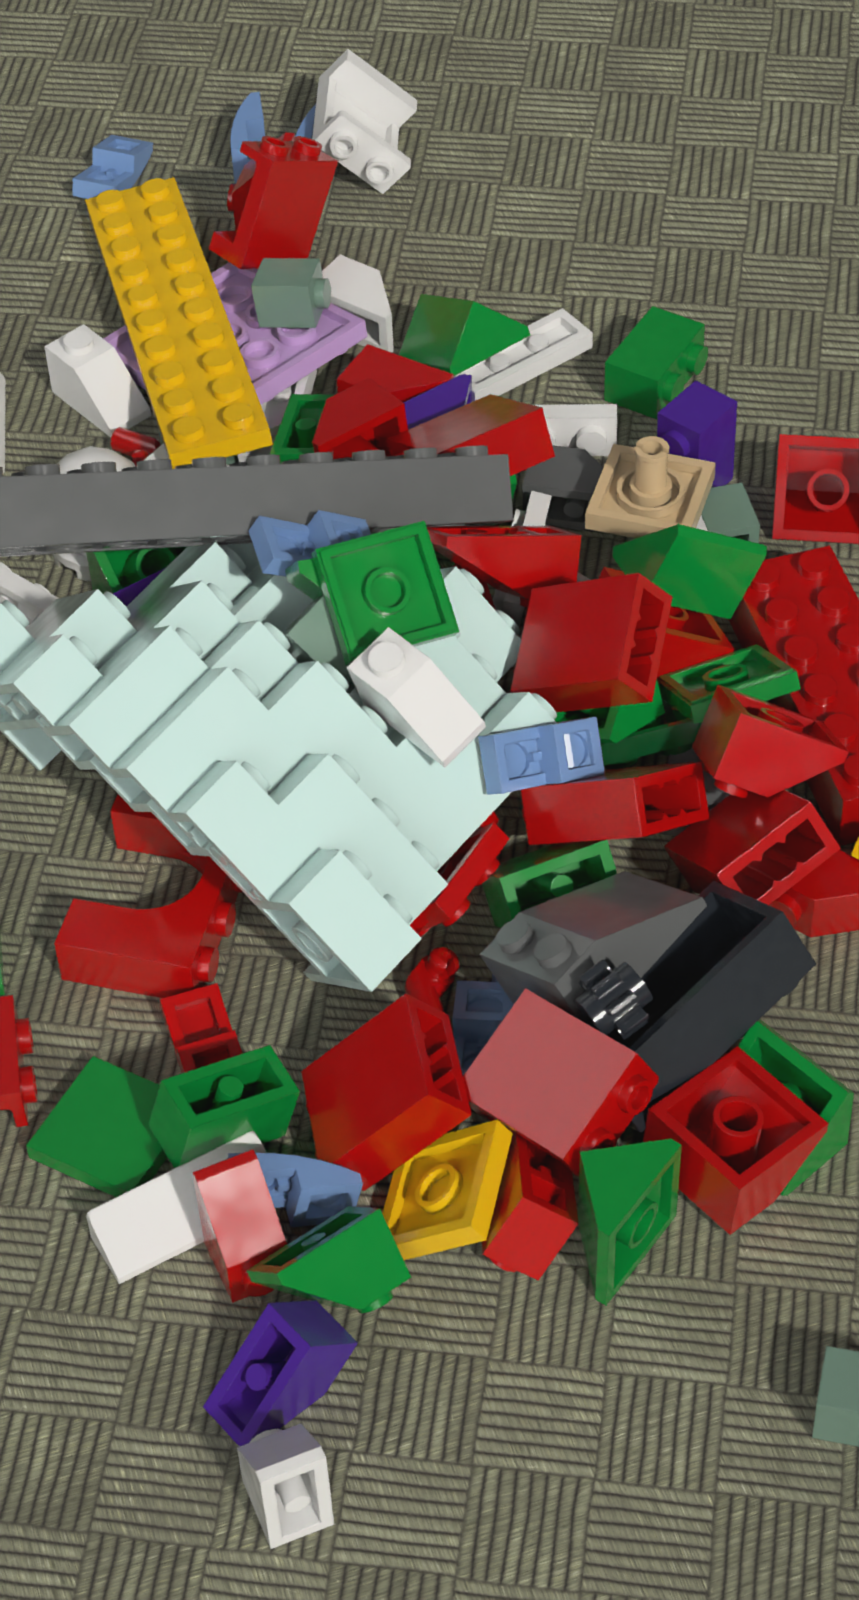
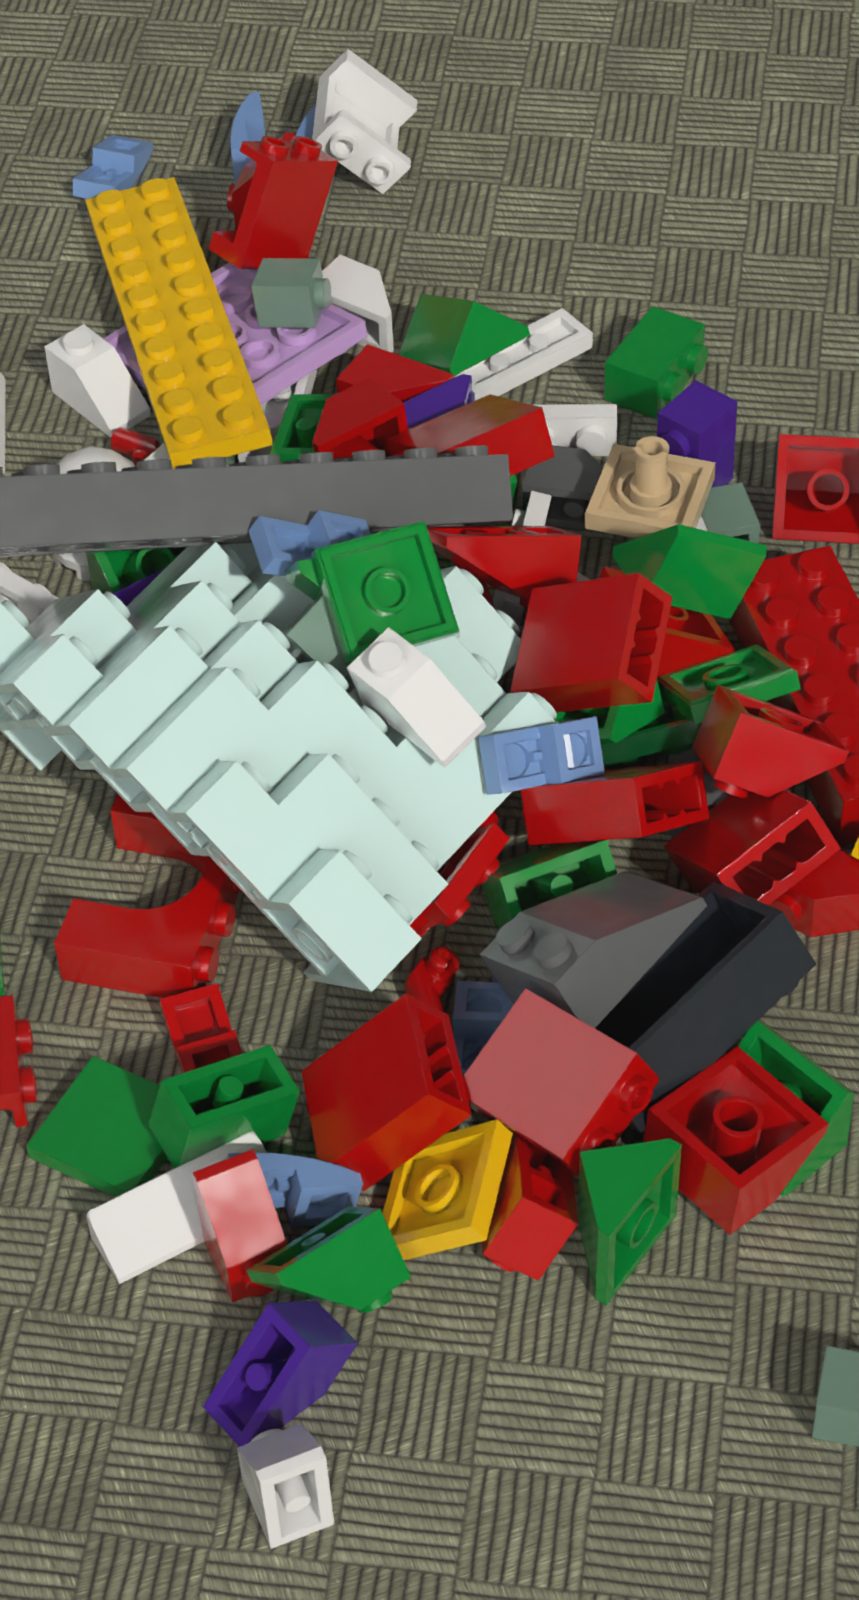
black gear [574,959,653,1040] -> none

